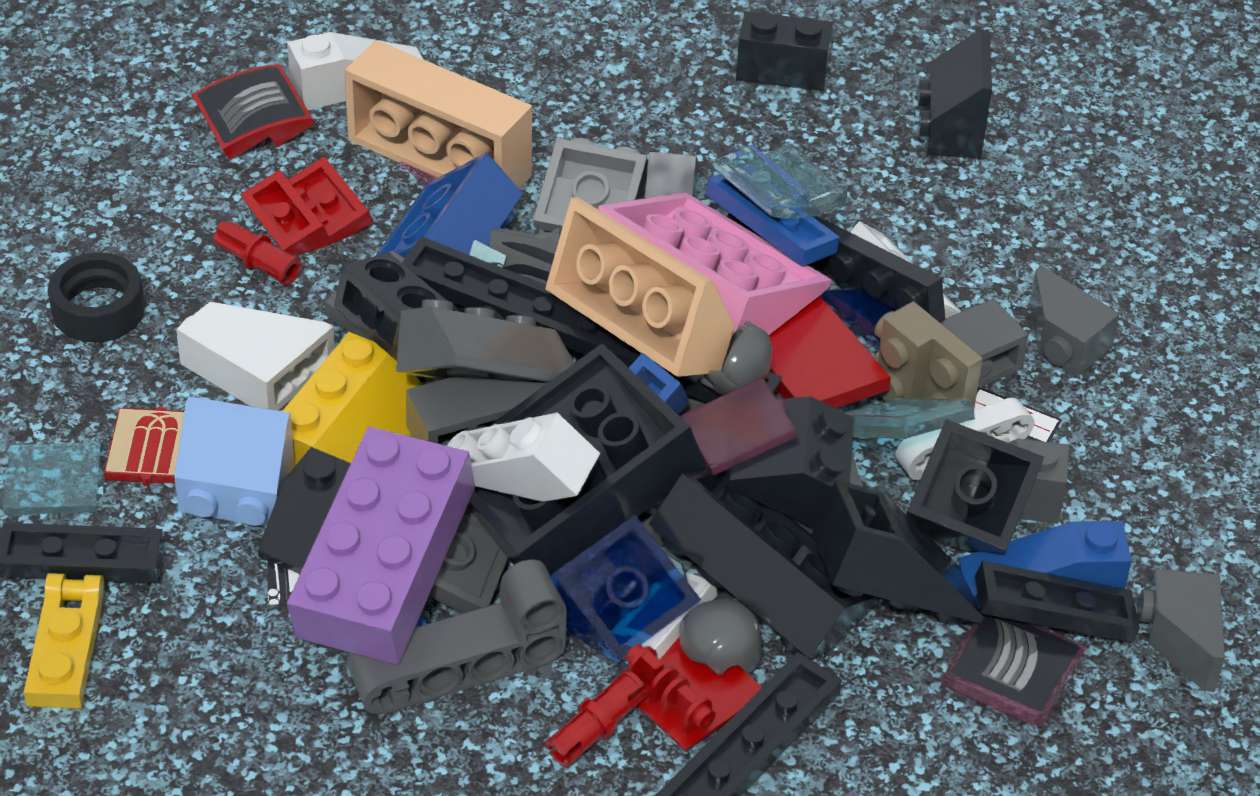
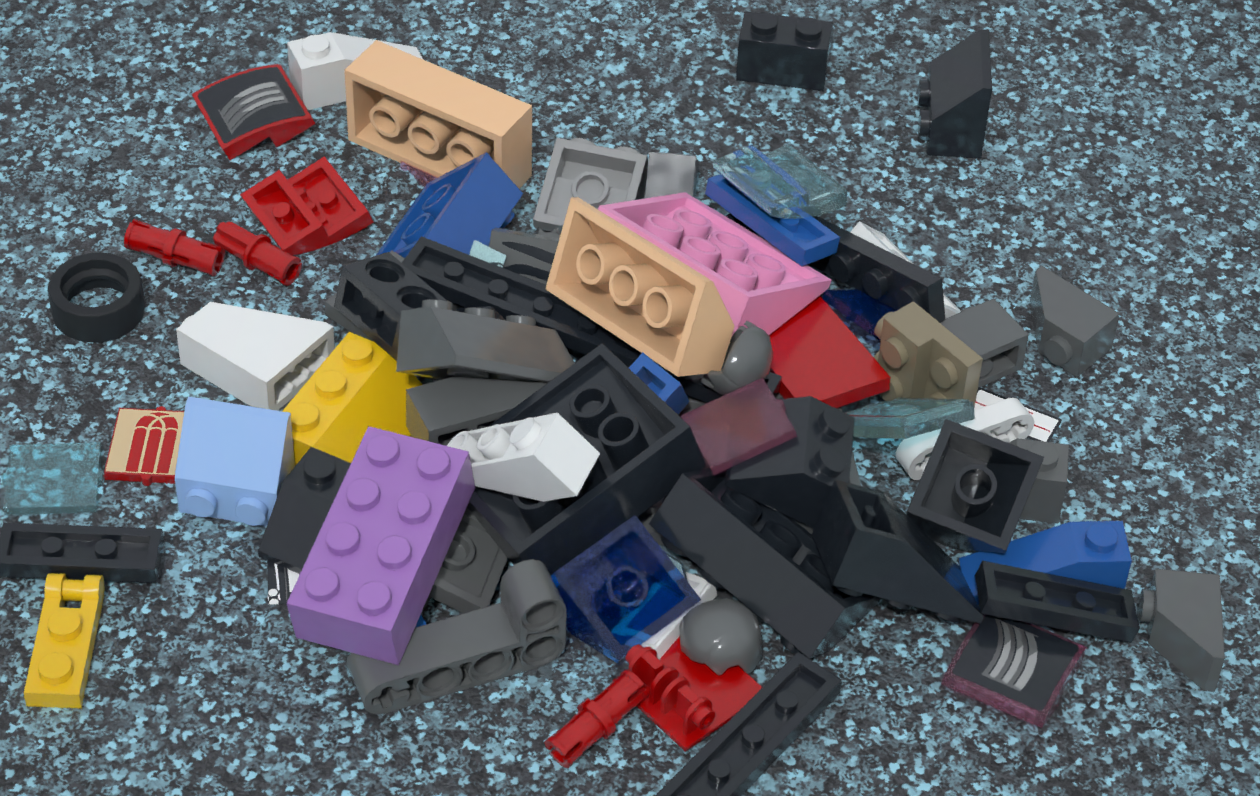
none -> red pin [124,219,225,276]

